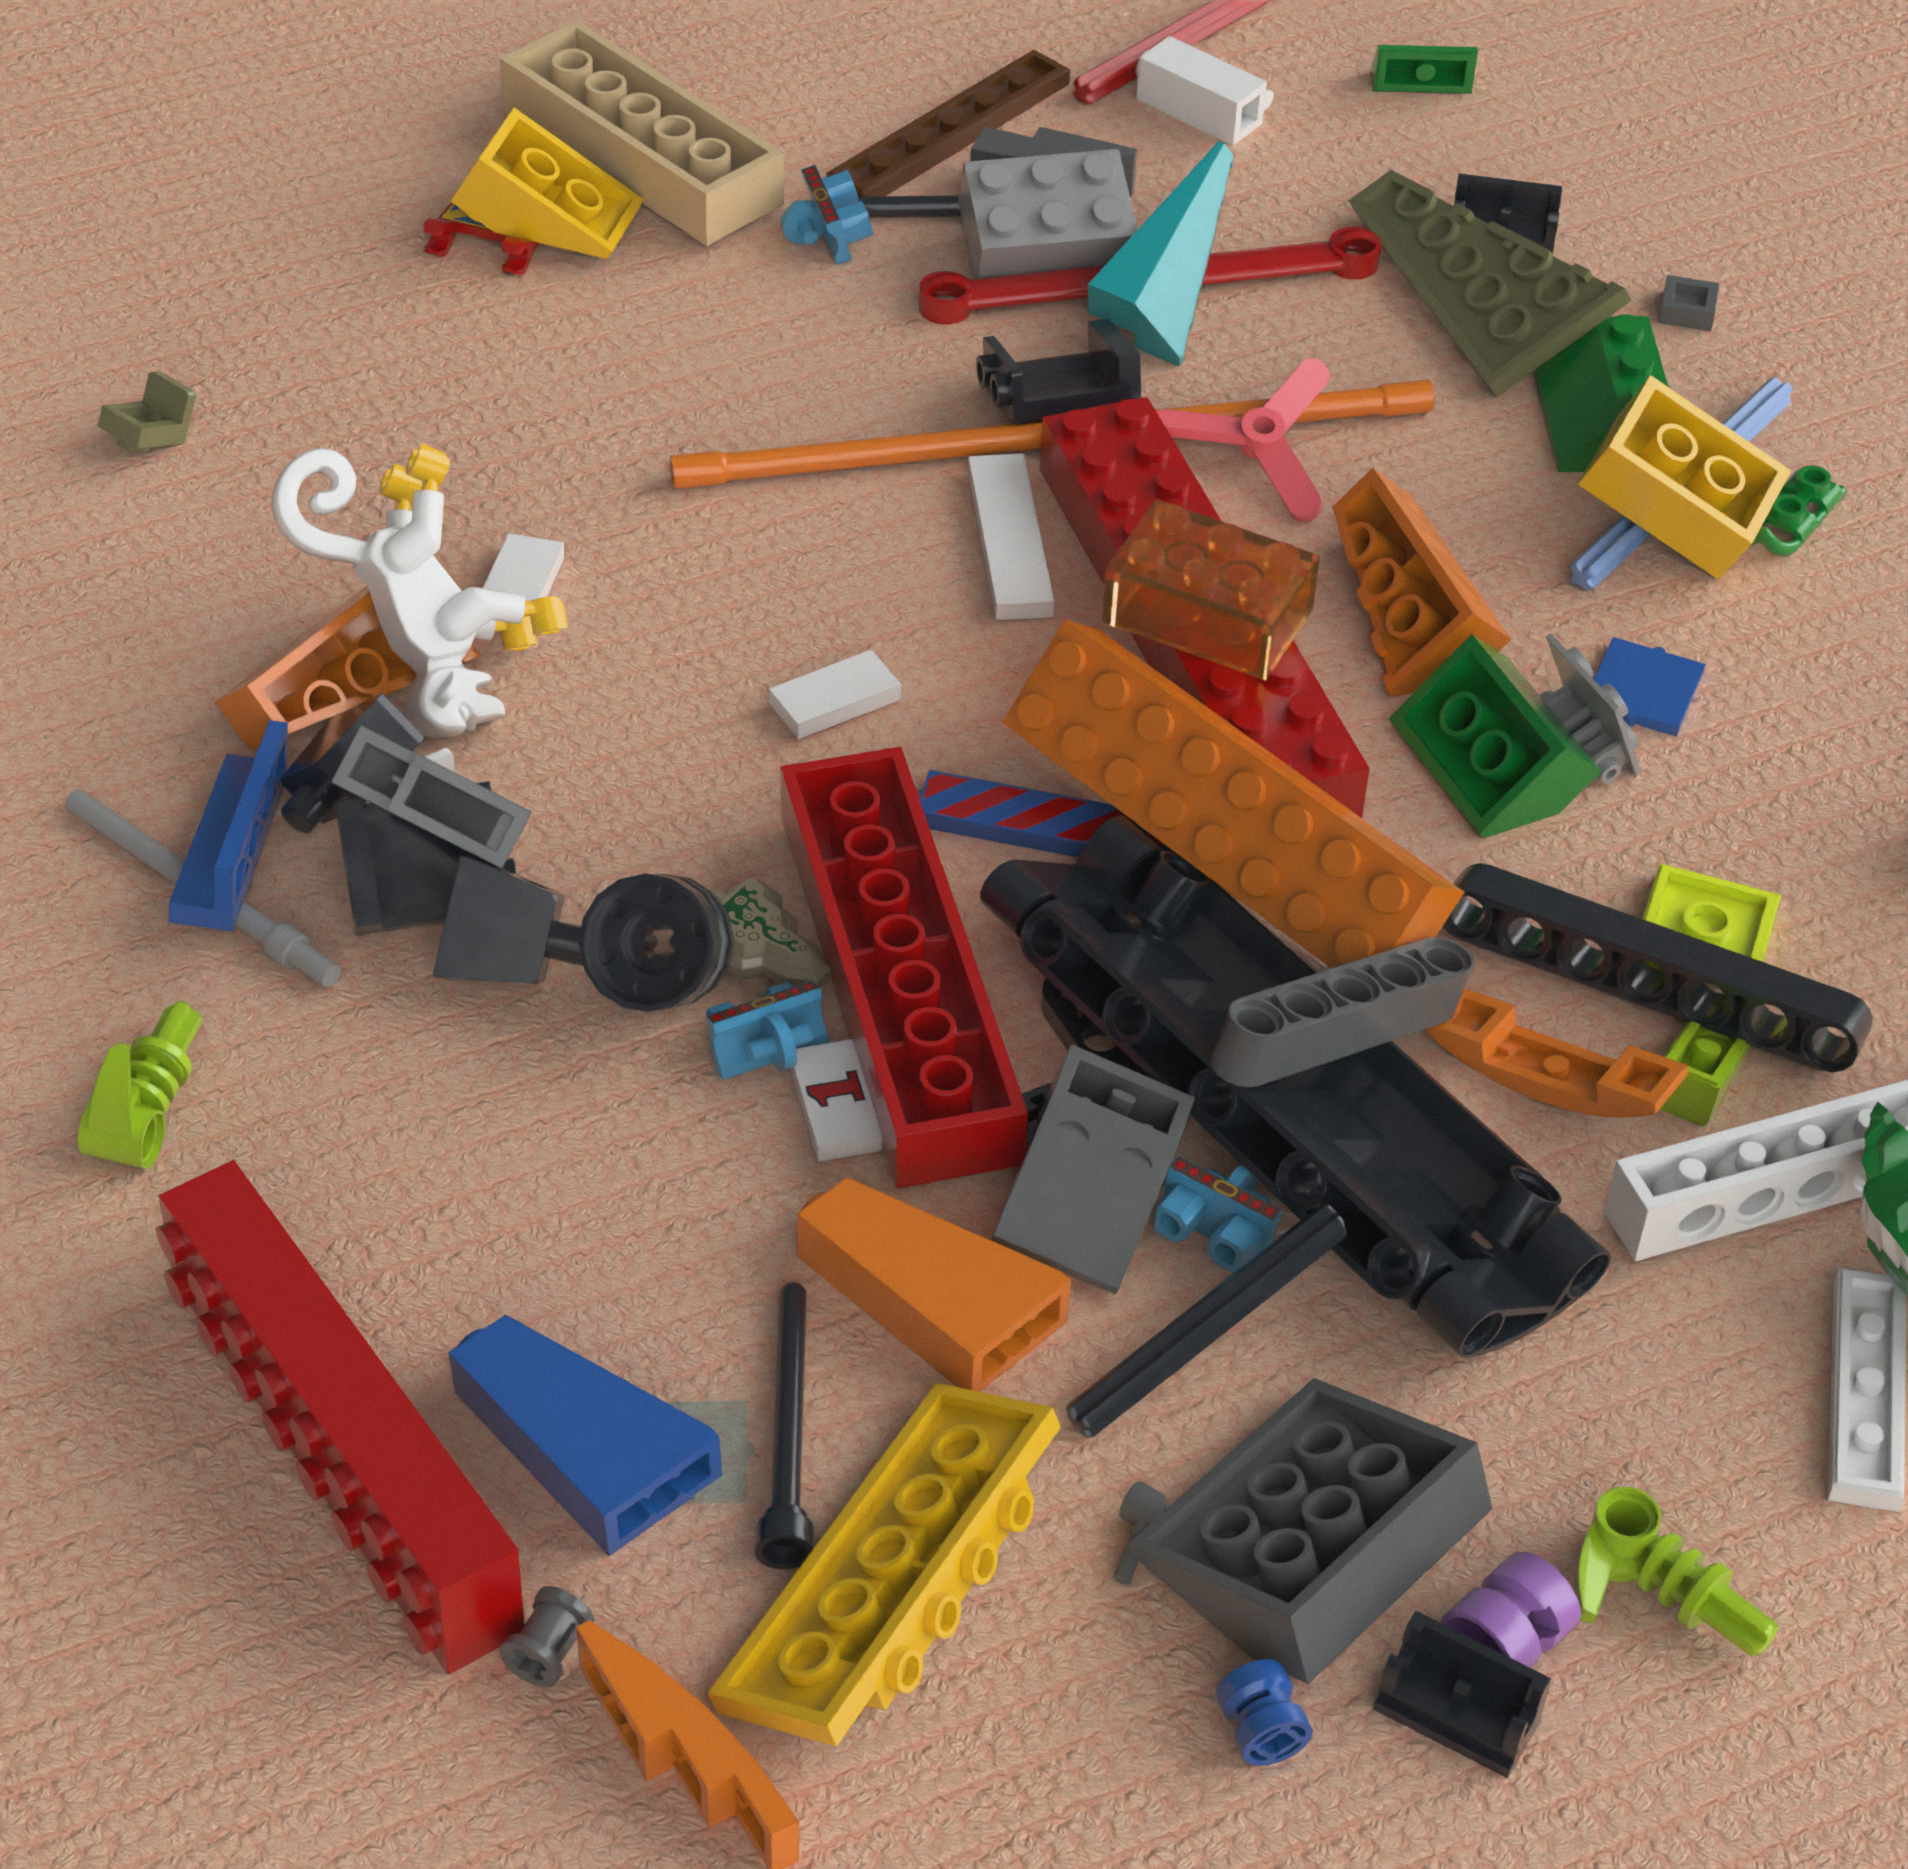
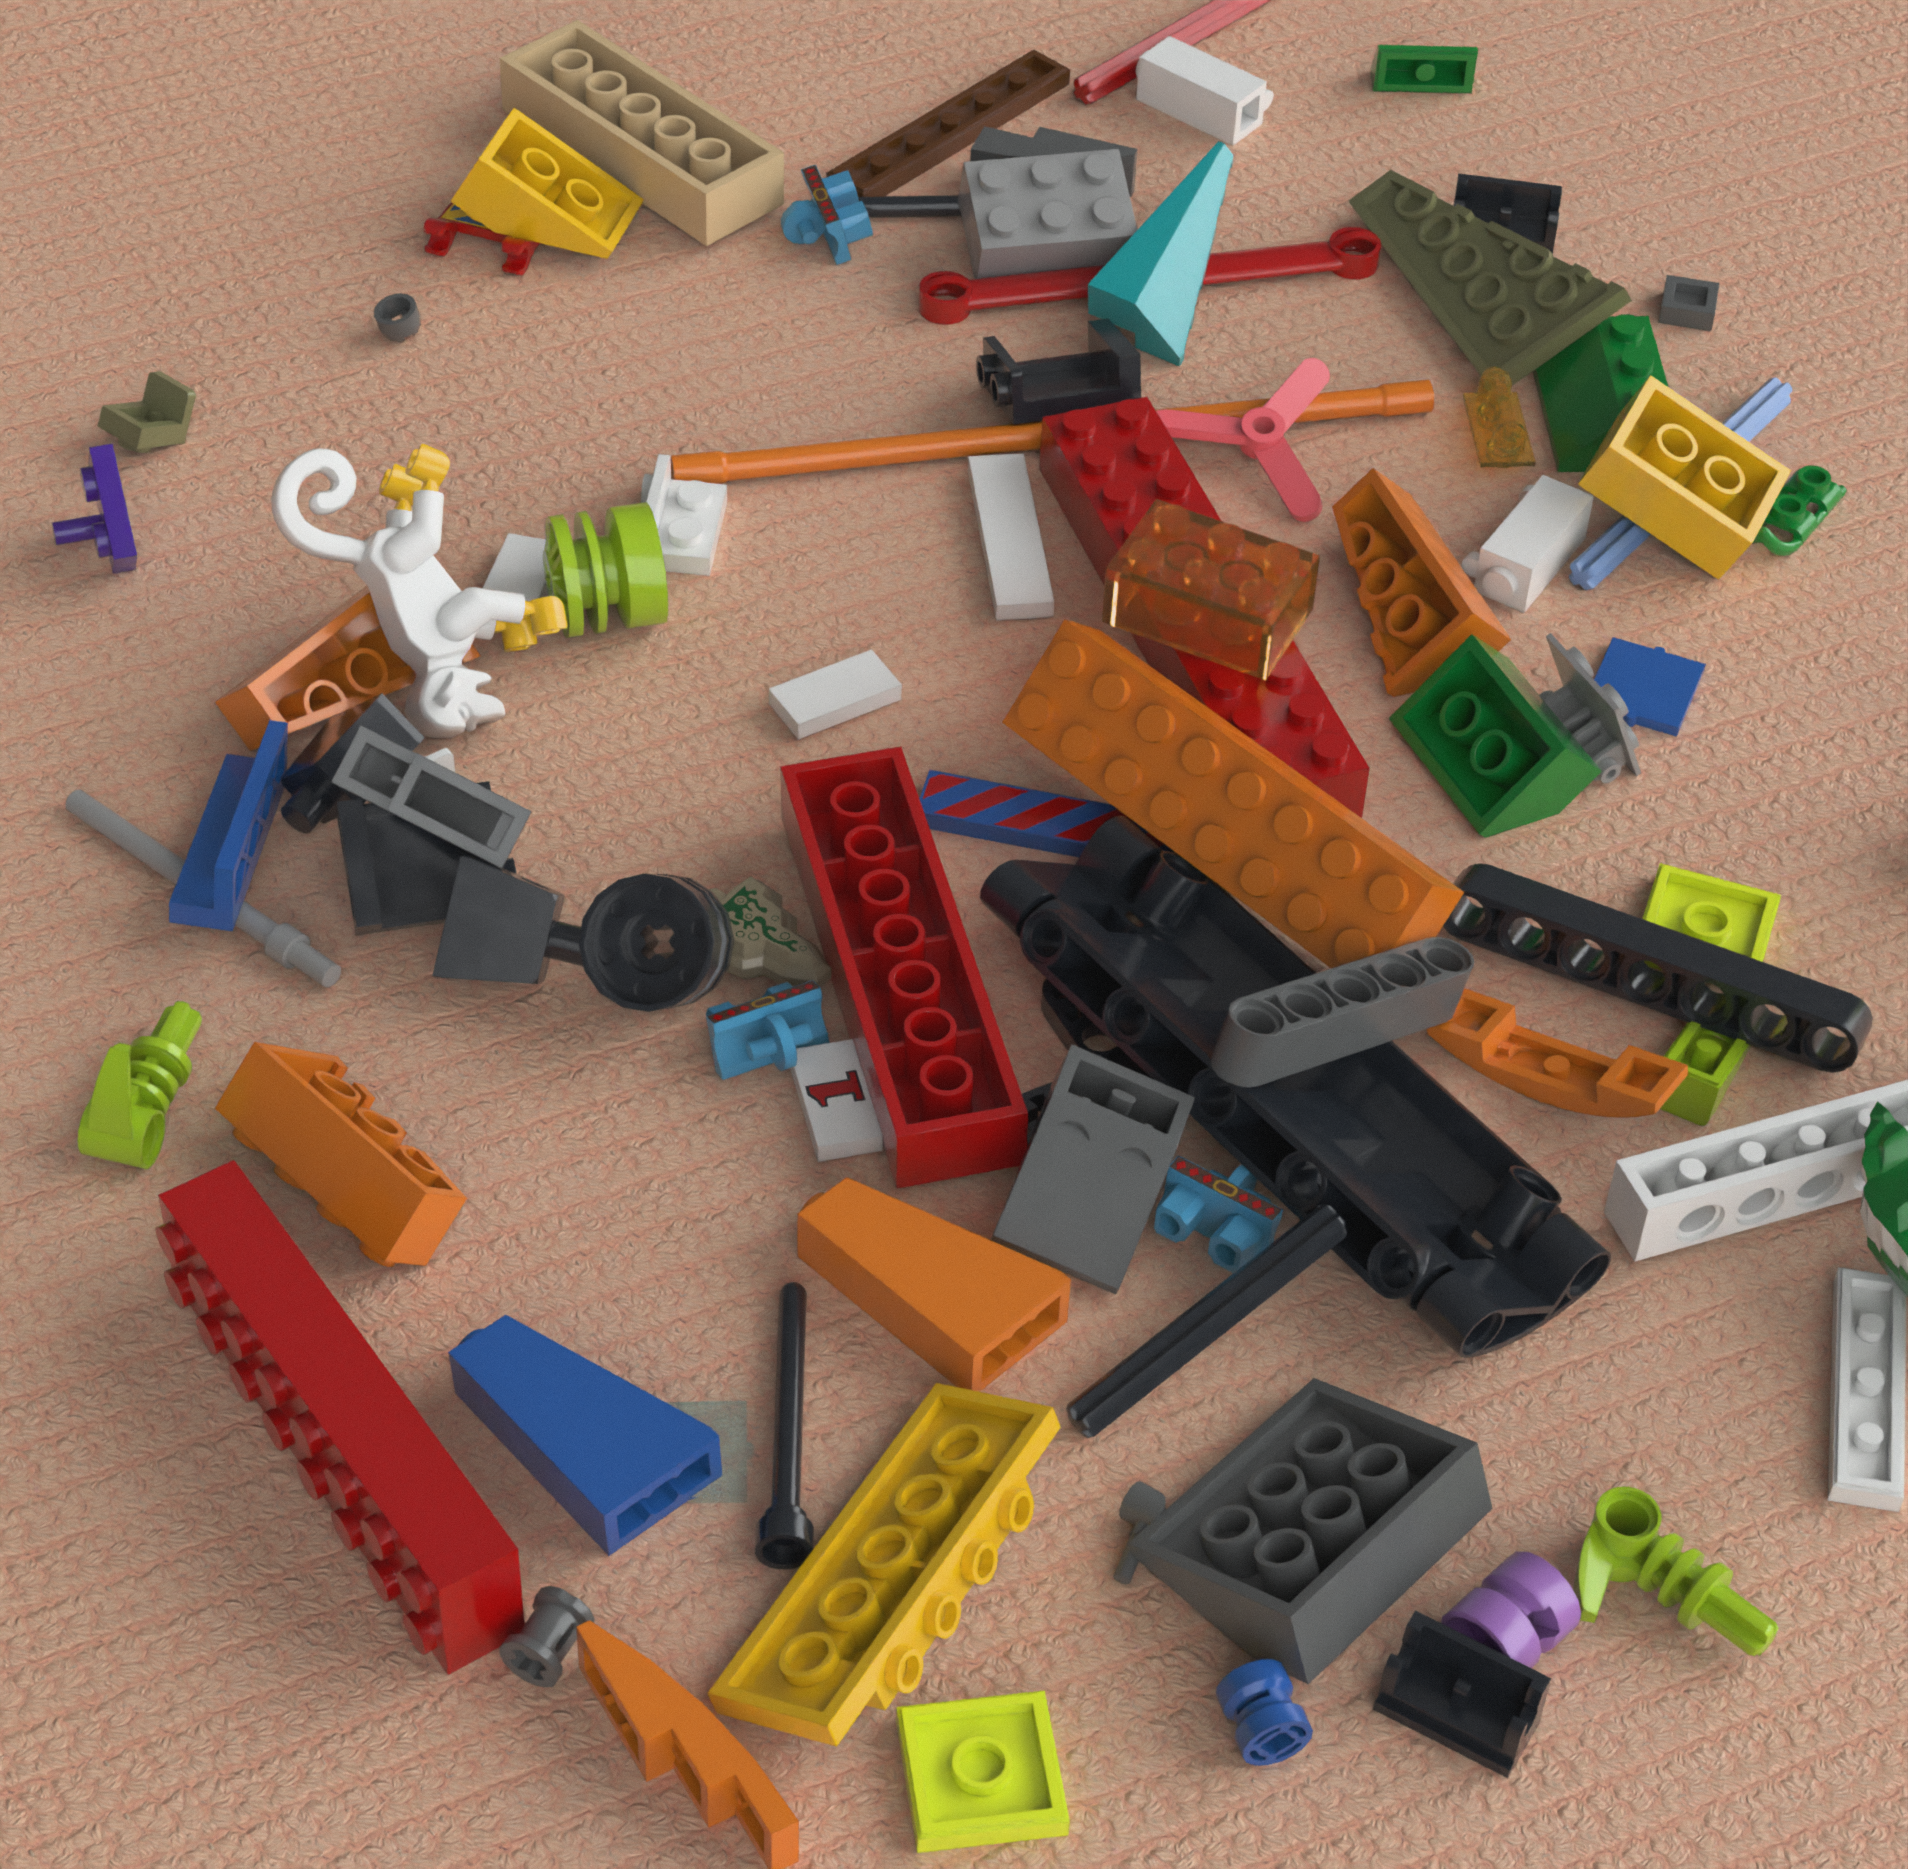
none -> dark purple plate [52,444,137,574]
none -> orange wedge [214,1042,467,1267]
none -> dark grey hinge [374,293,421,342]
none -> lime wheel [543,502,668,638]
none -> white bracket [641,454,727,576]
none -> neon yellow tile [896,1690,1070,1853]
none -> white brick [1462,475,1594,613]
none -> clear yellow hinge [1463,367,1536,468]

